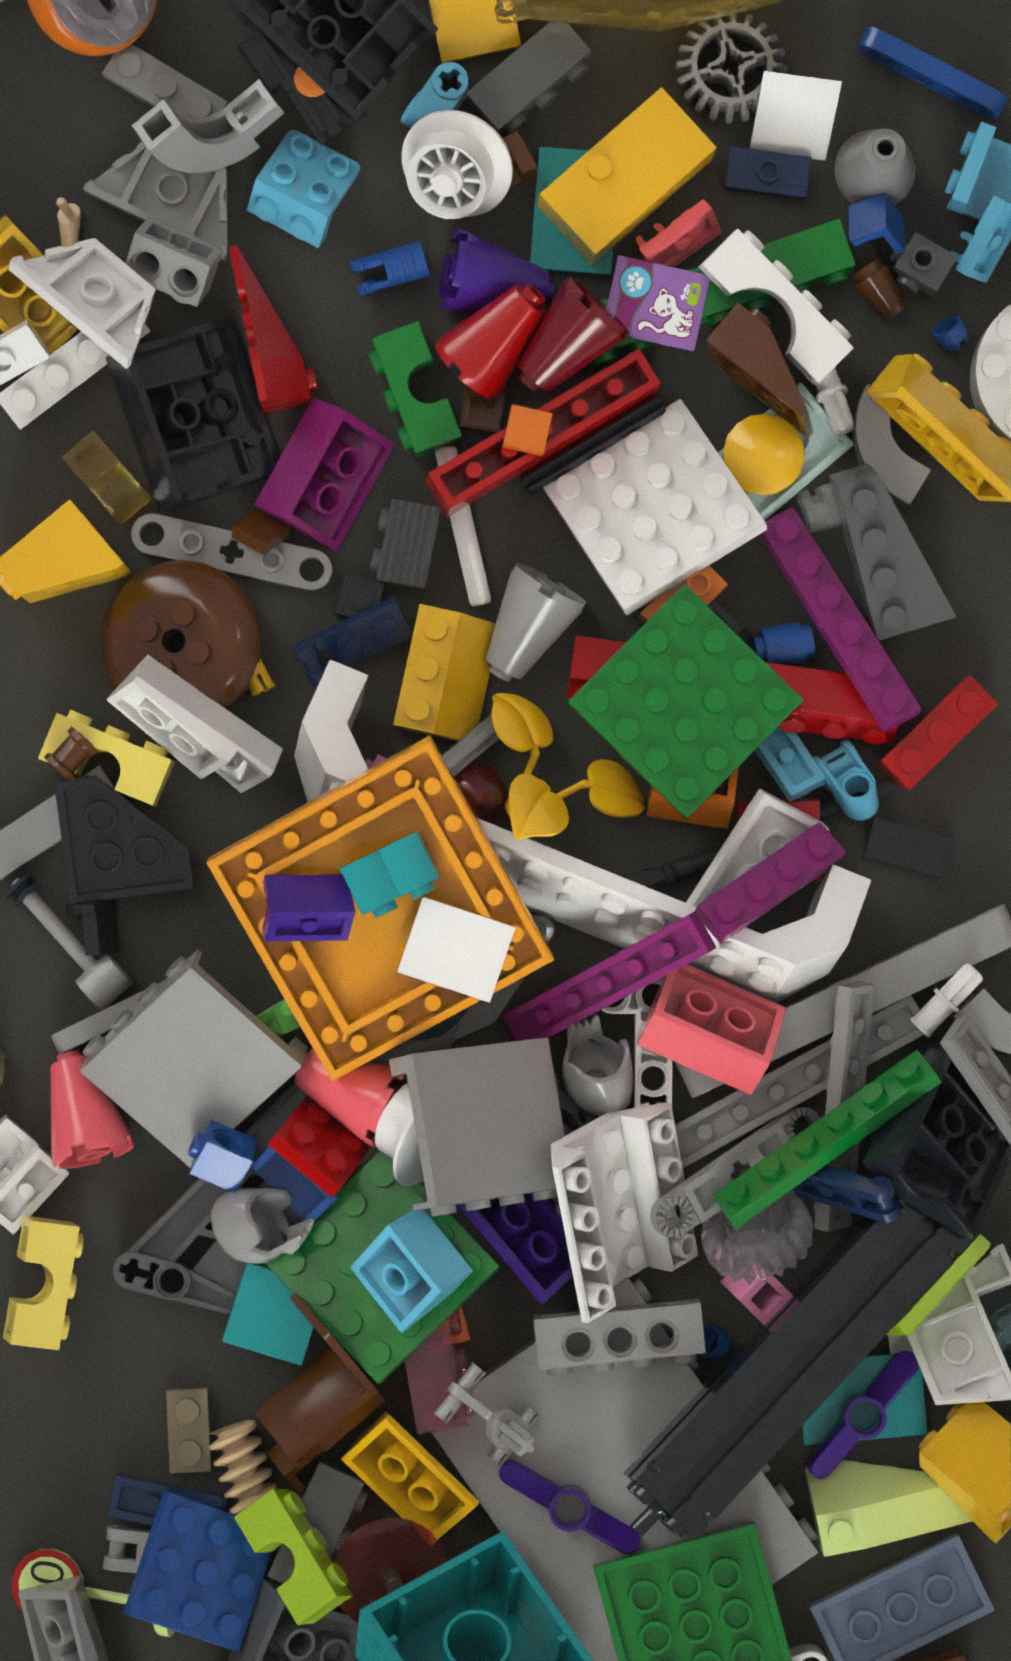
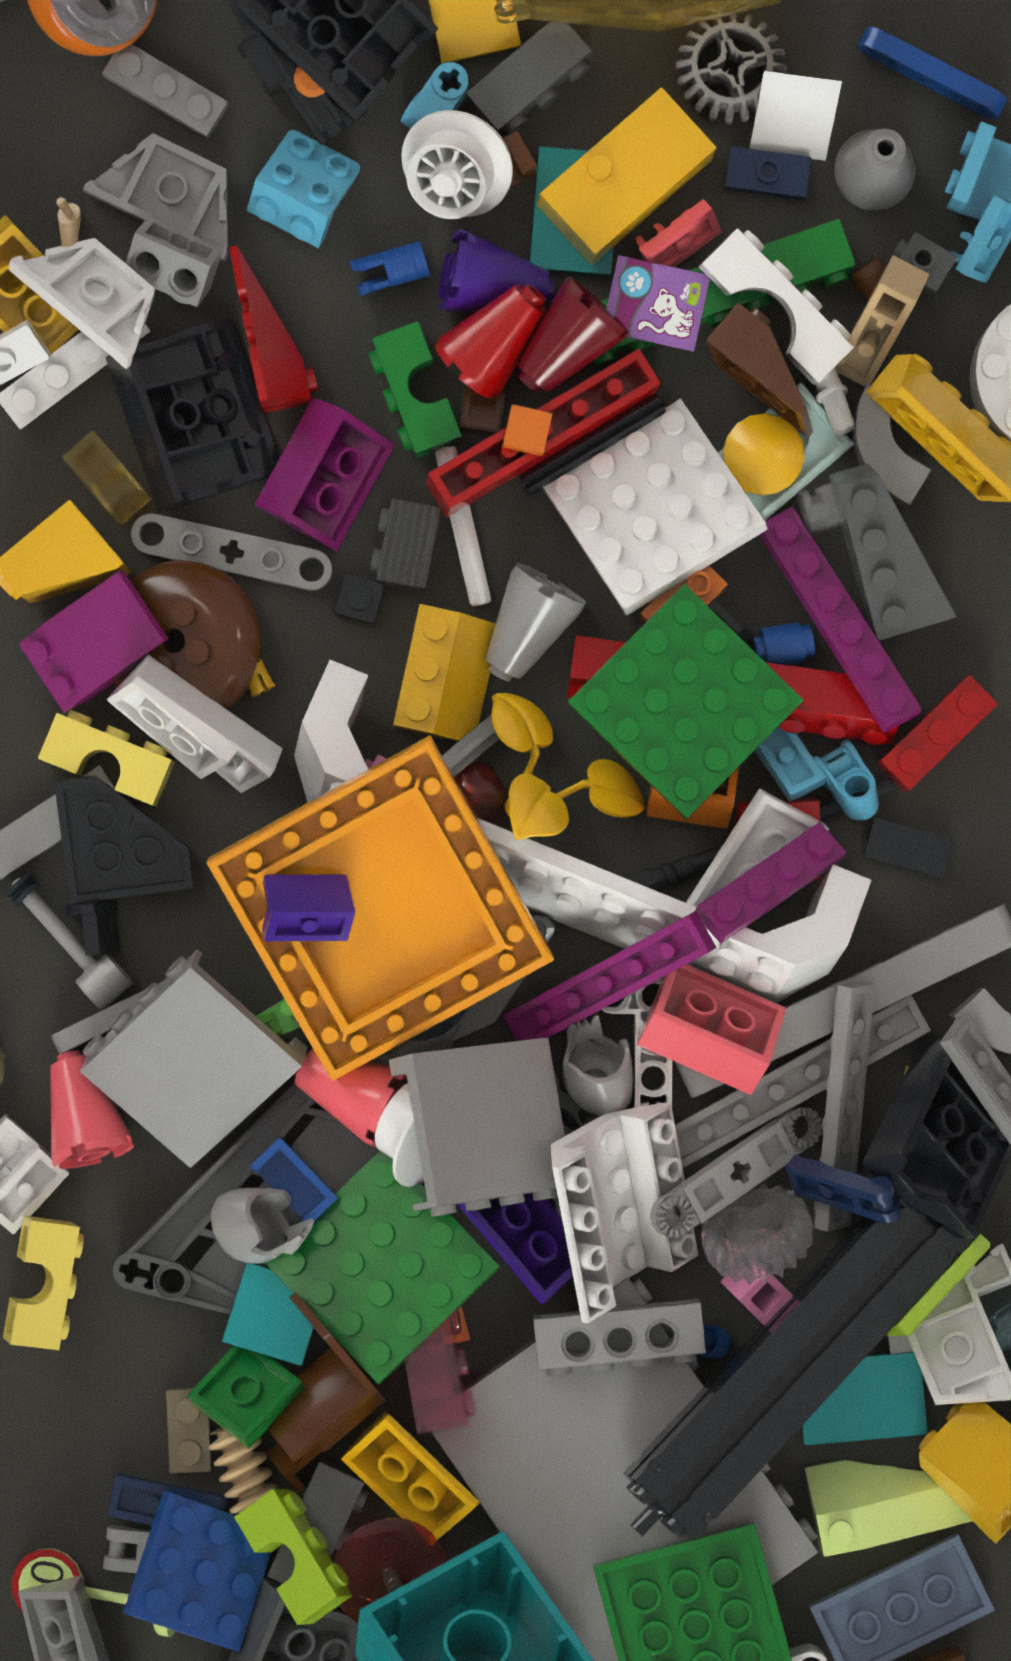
reddish brown bush [44,726,99,782] -> none
light grey arch [132,79,285,173] -> none
brick [188,1120,257,1192] -> none
reddish brown tile [232,508,290,555] -> none
red plate [268,1095,370,1198] -> none
dark blue plate [292,596,413,686] -> none
teal brick [340,831,441,918] -> none
medium azure slope [350,1210,473,1333] -> none
white sticker [397,897,516,1003] -> none
light grey axle [434,1362,540,1467] -> none
dark purple piece [499,1460,641,1554] -> none
green plate [713,1050,942,1229] -> none
dark purple piece [808,1351,919,1479] -> none
blue panel [849,192,905,254] -> none
white axle [910,963,983,1037] -> none
blue hinge [932,315,968,351] -> none
none -> magenta slope [19,570,168,713]
none -> green tile [187,1345,305,1449]
none -> tan slope [835,255,929,387]

